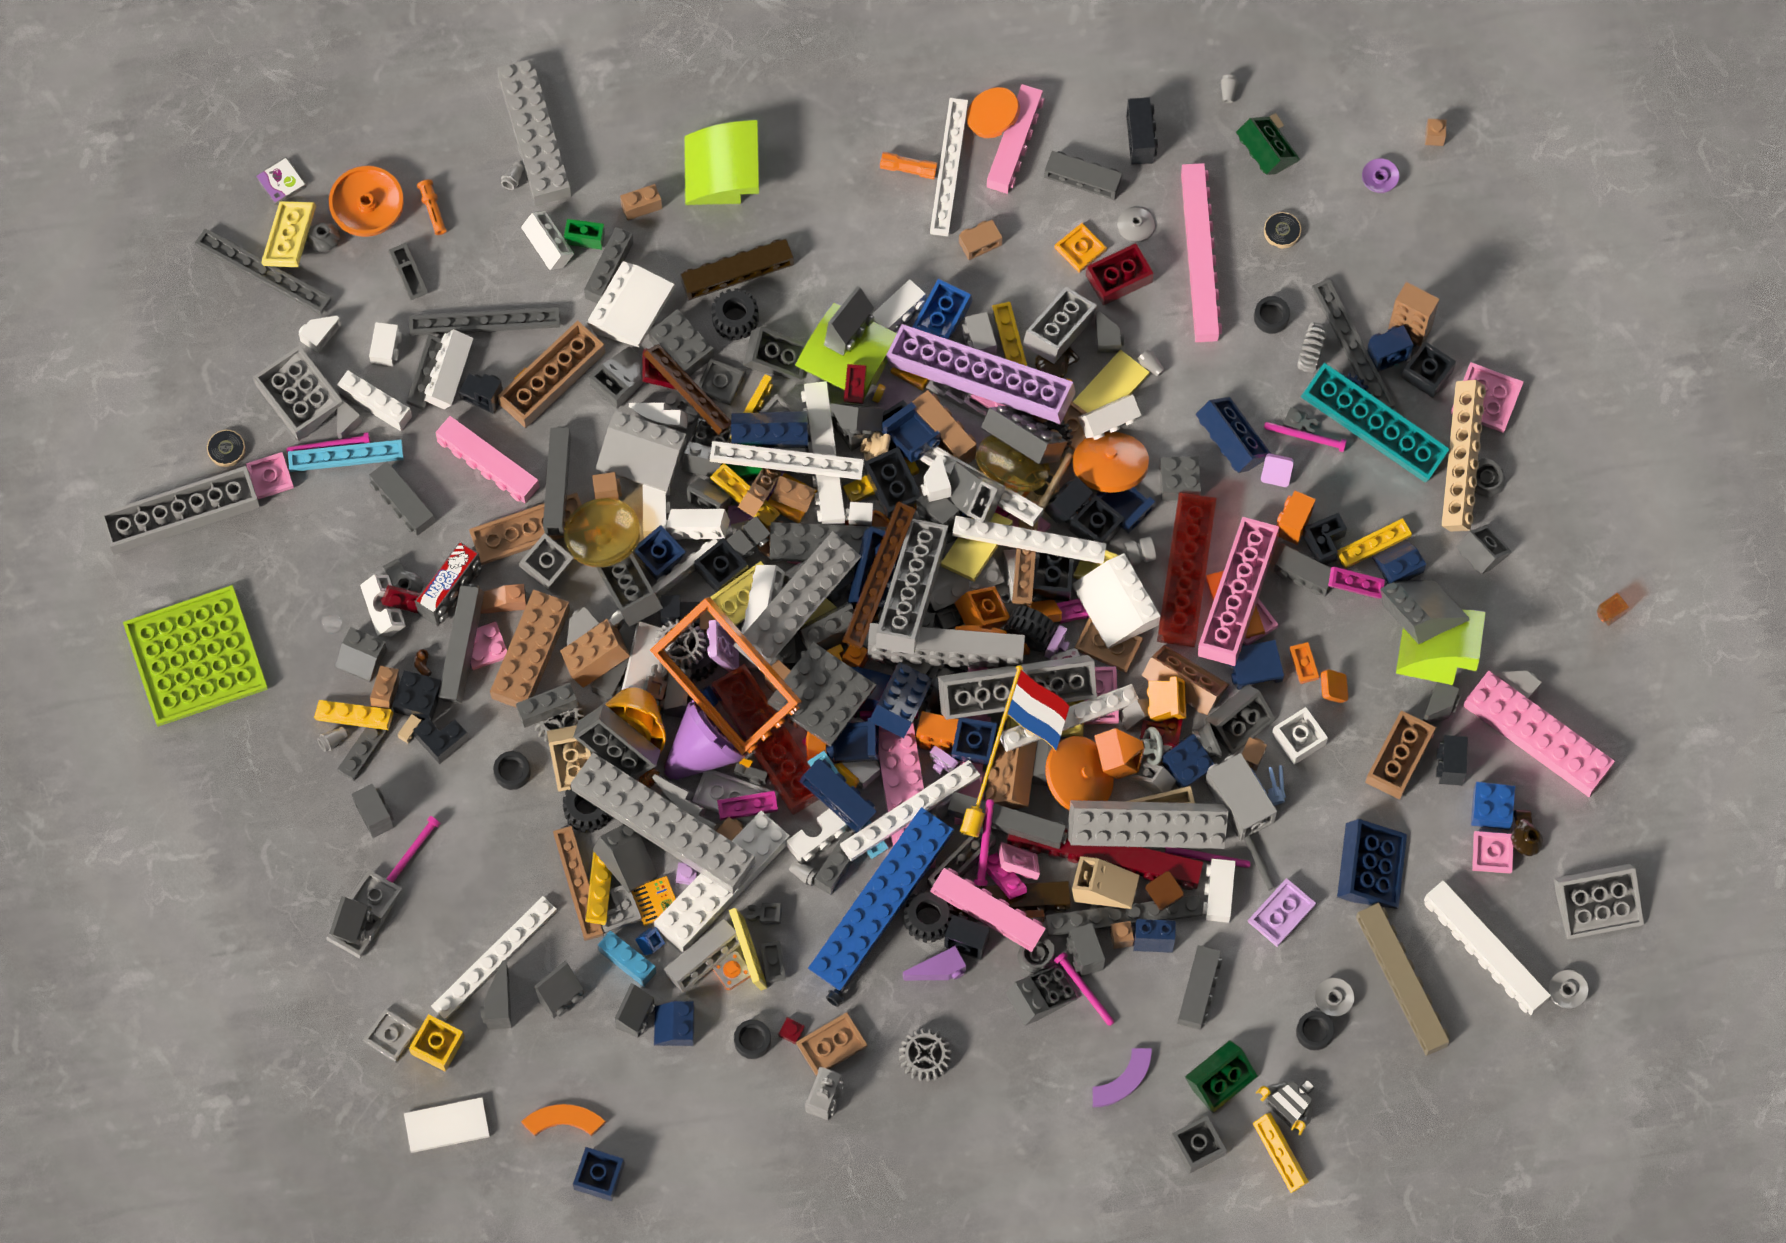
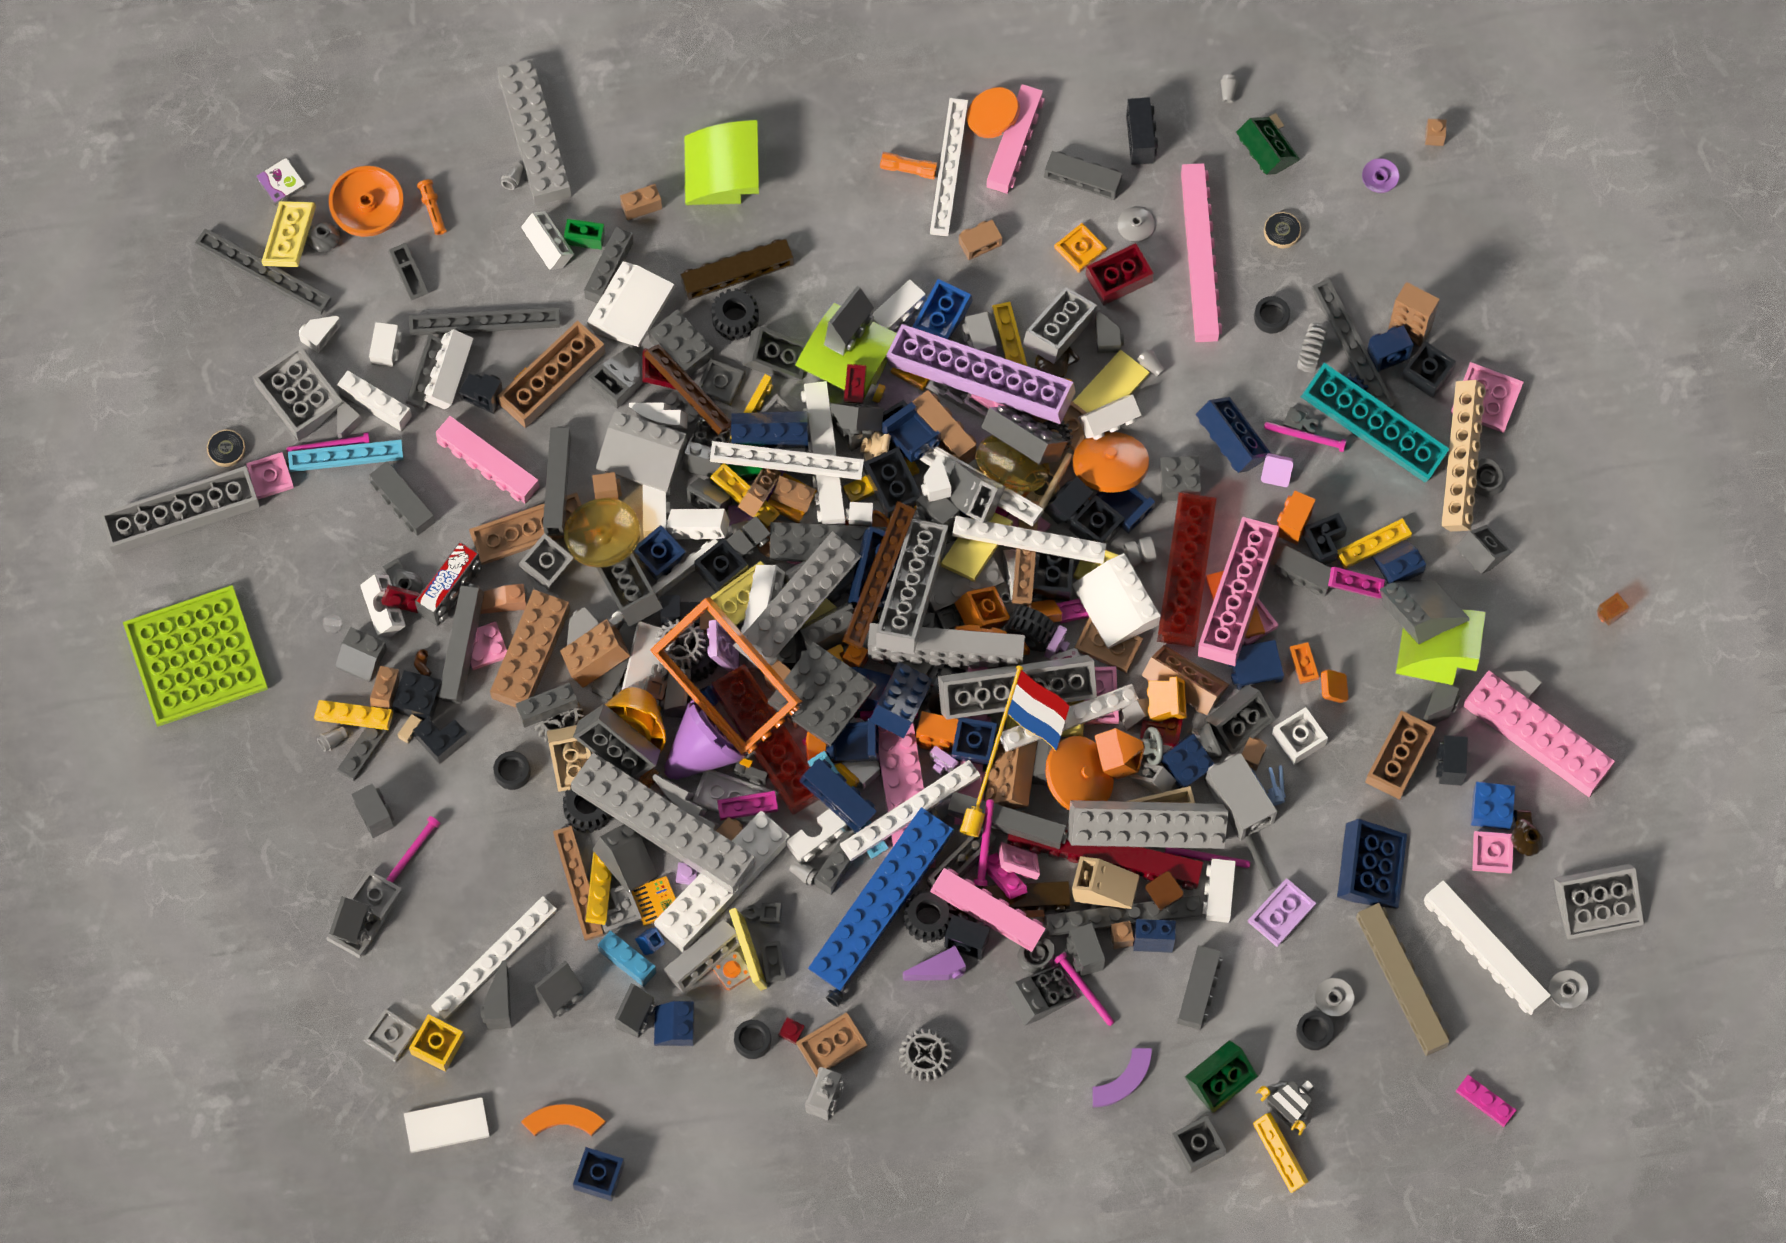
none -> dark pink plate [1456,1075,1516,1127]

